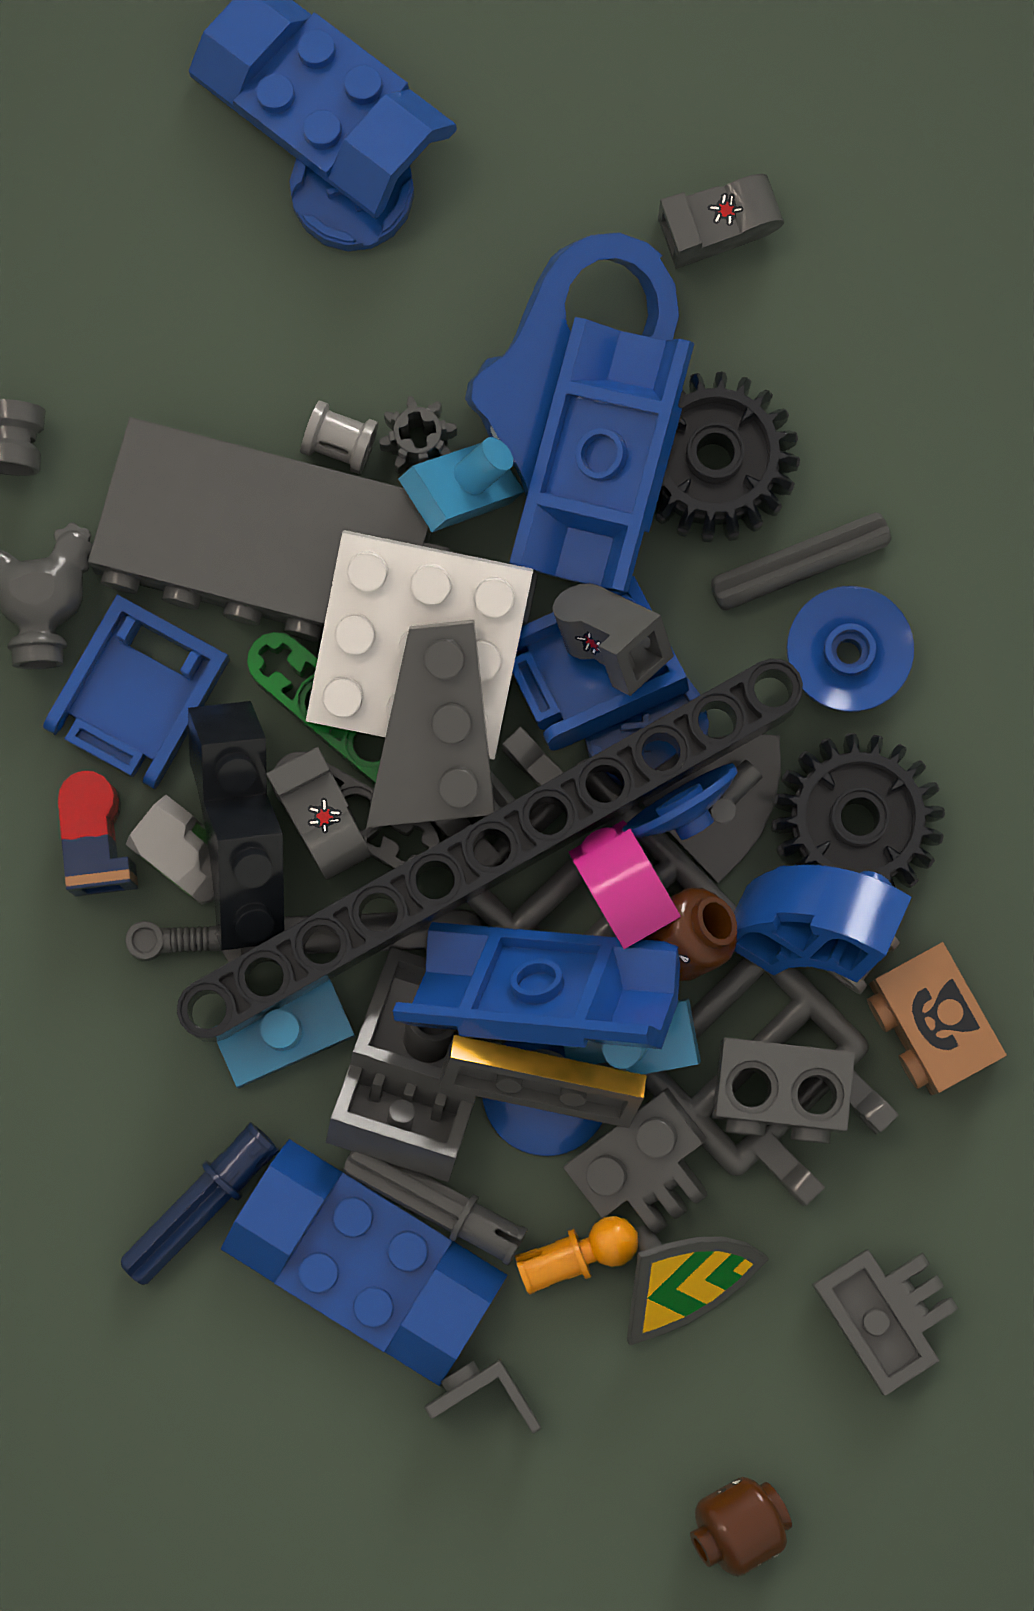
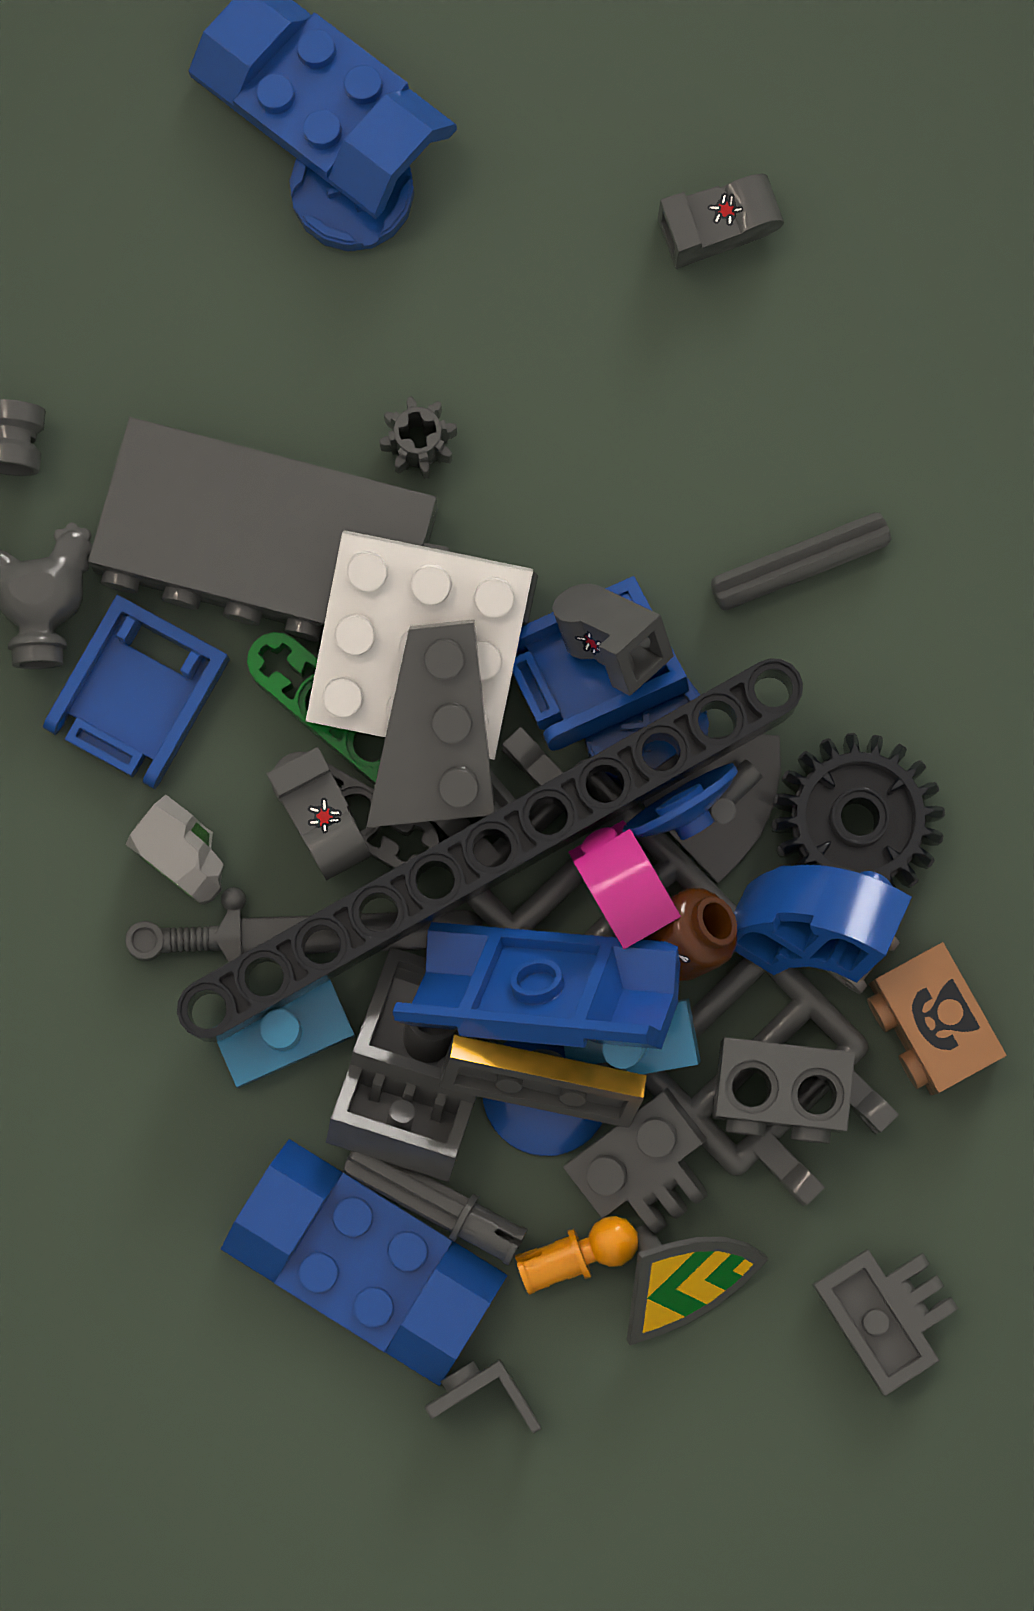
leg [58,771,138,897] -> none
dark blue axle [121,1122,280,1285] -> none
black arch [188,701,285,951] -> none
light grey bush [300,400,379,474] -> none
dark azure tile [398,437,524,532] -> none
blue animal [465,233,679,496] -> none
blue piece [509,317,694,593] -> none
black gear [656,371,800,542] -> none
reddish brown head [690,1477,792,1577] -> none
blue dish [787,586,914,712] -> none

